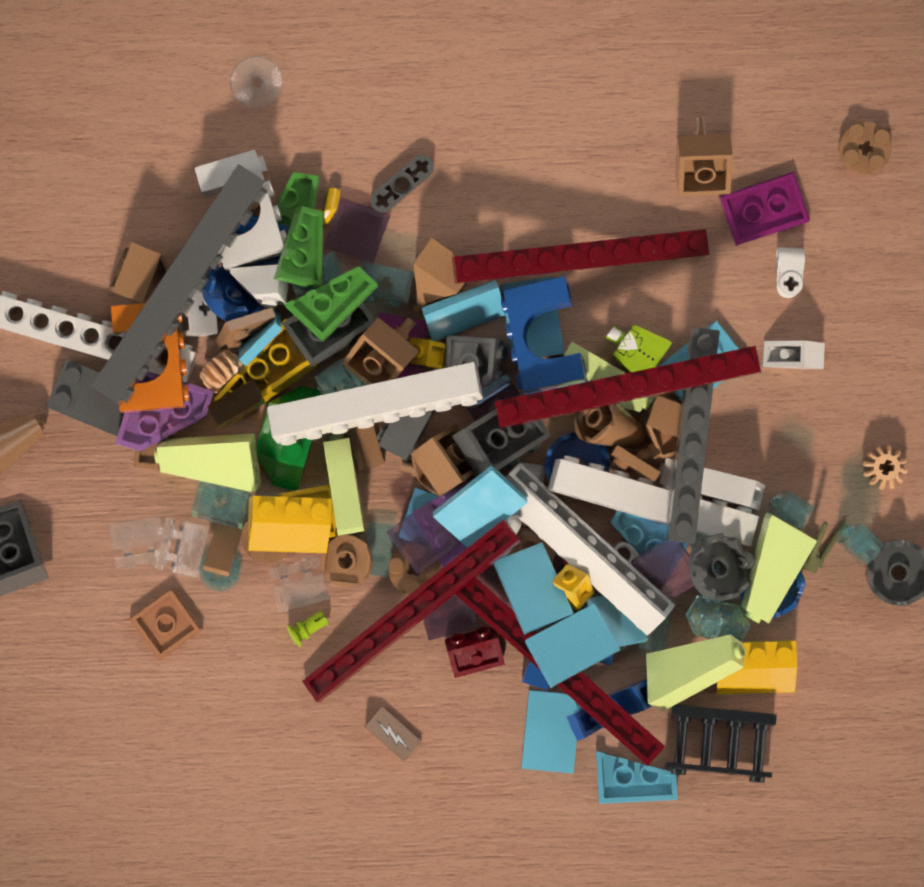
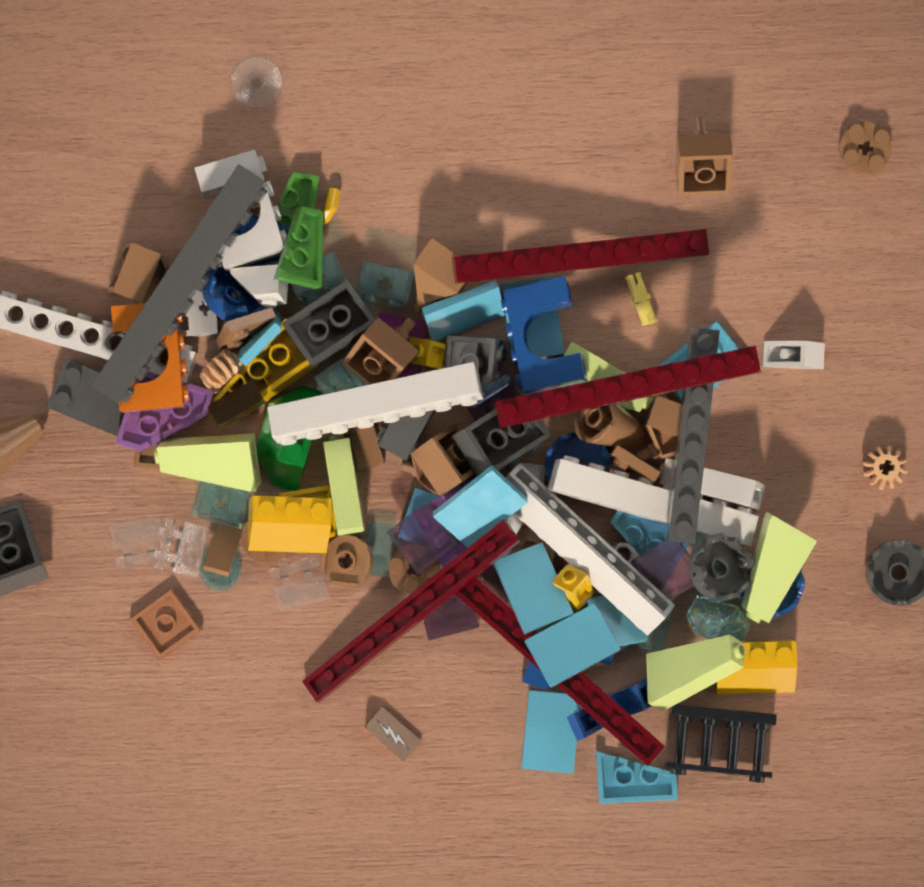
bright green wing [284,266,378,342] -> none
lime pin [286,610,329,647] -> none
tile [324,198,391,265] -> none
dark grey beam [371,155,434,214] -> none
dark red bracket [445,627,505,678] -> none
lime torso [606,325,672,373] -> none
magenta tile [719,172,810,246] -> none
clear light blue brick [768,491,815,530] -> none
white piece [776,247,805,298] -> none
olive plant [799,519,847,573] -> none
clear light blue brick [837,523,885,565] -> none
none -> light yellow pin [625,272,658,327]

